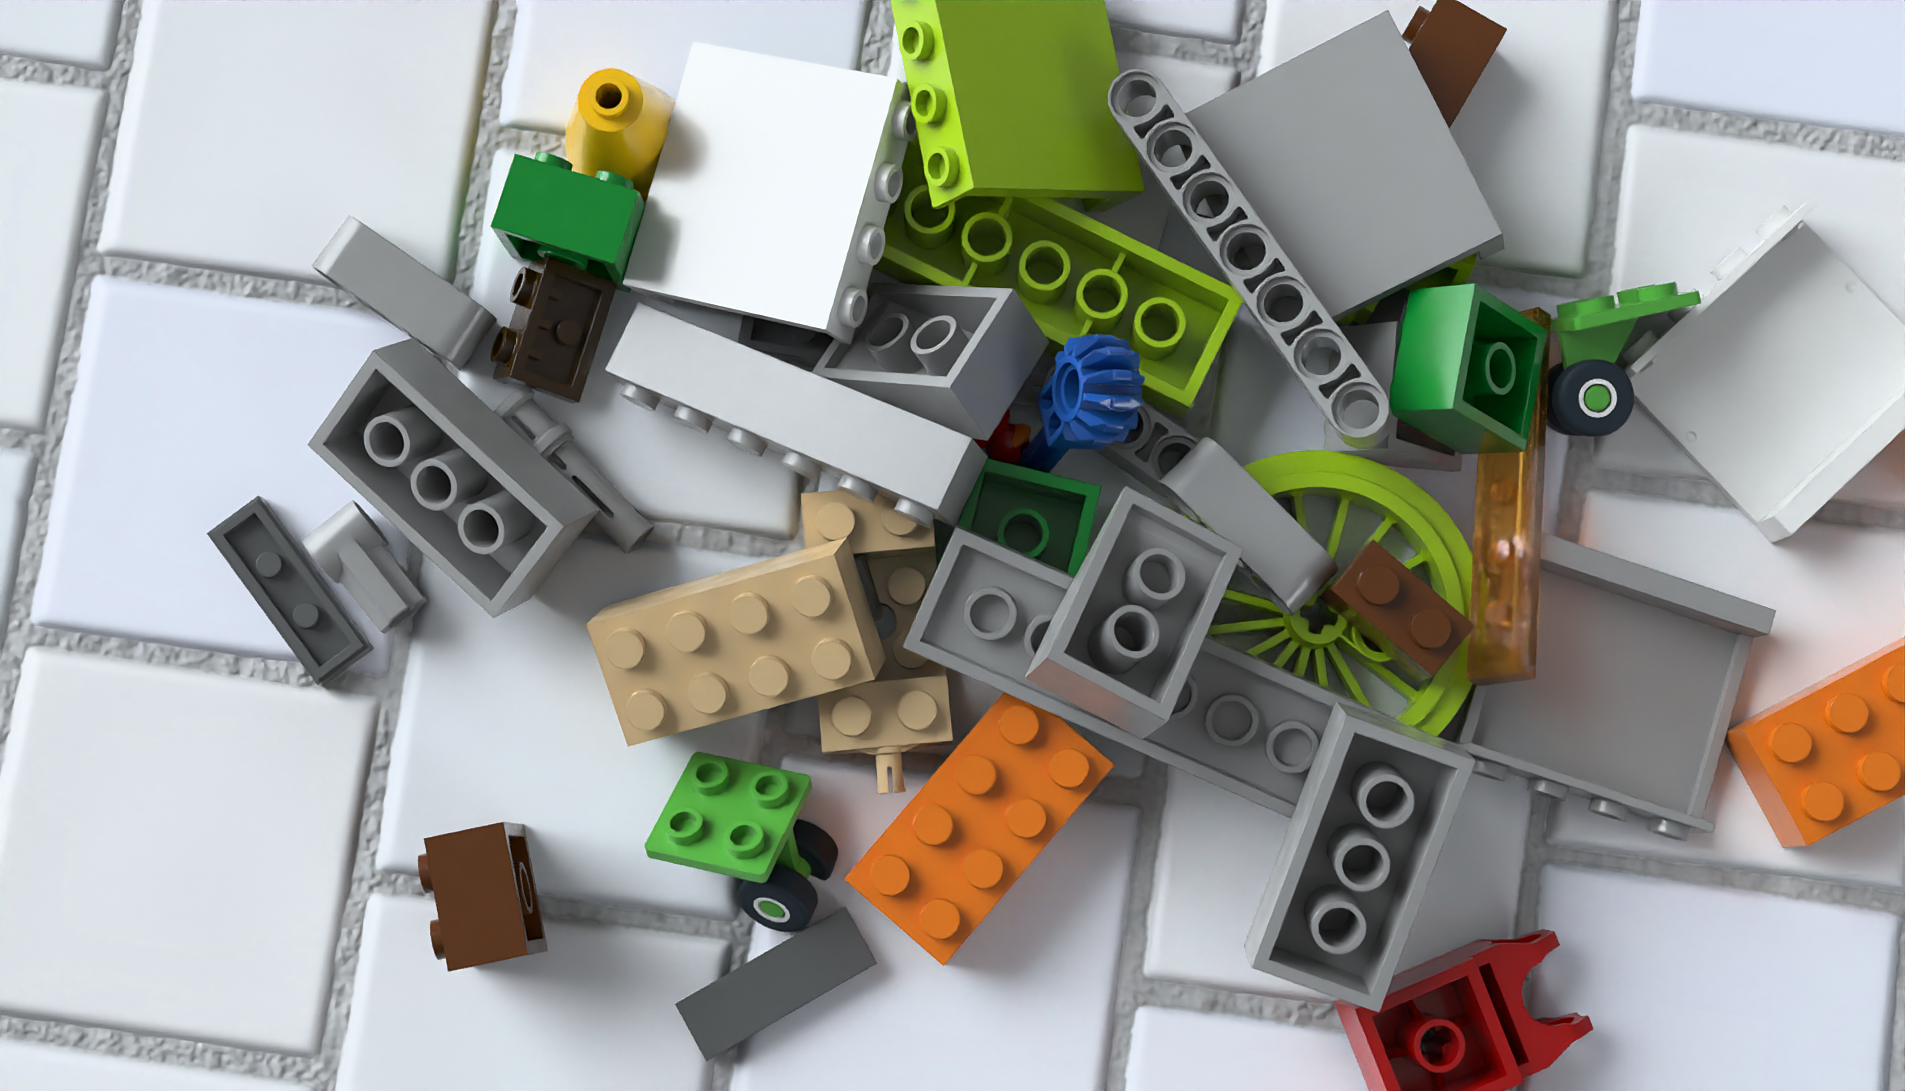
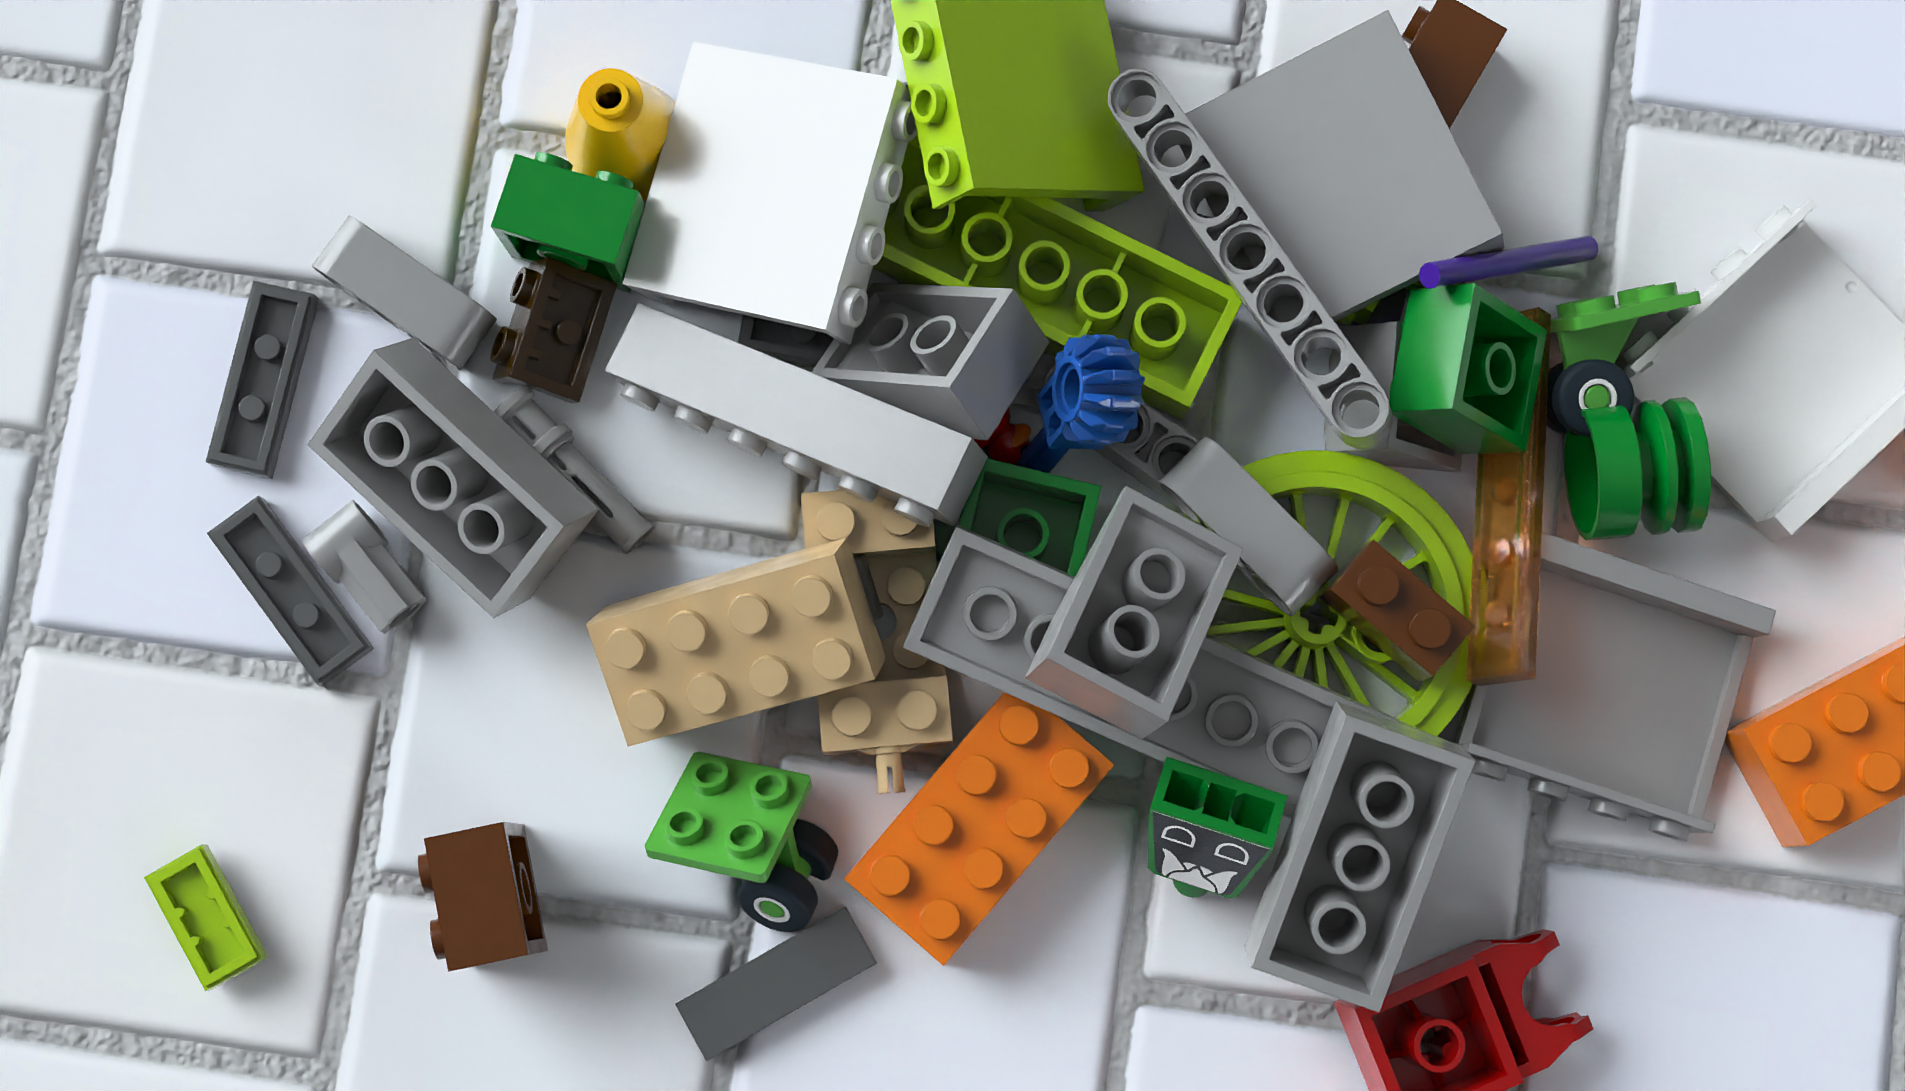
none -> lime plate [144,844,268,991]
none -> dark grey tile [206,280,319,479]
none -> torso [1147,757,1288,898]
none -> dark purple bar [1419,236,1598,289]
none -> green wheel [1564,397,1711,541]

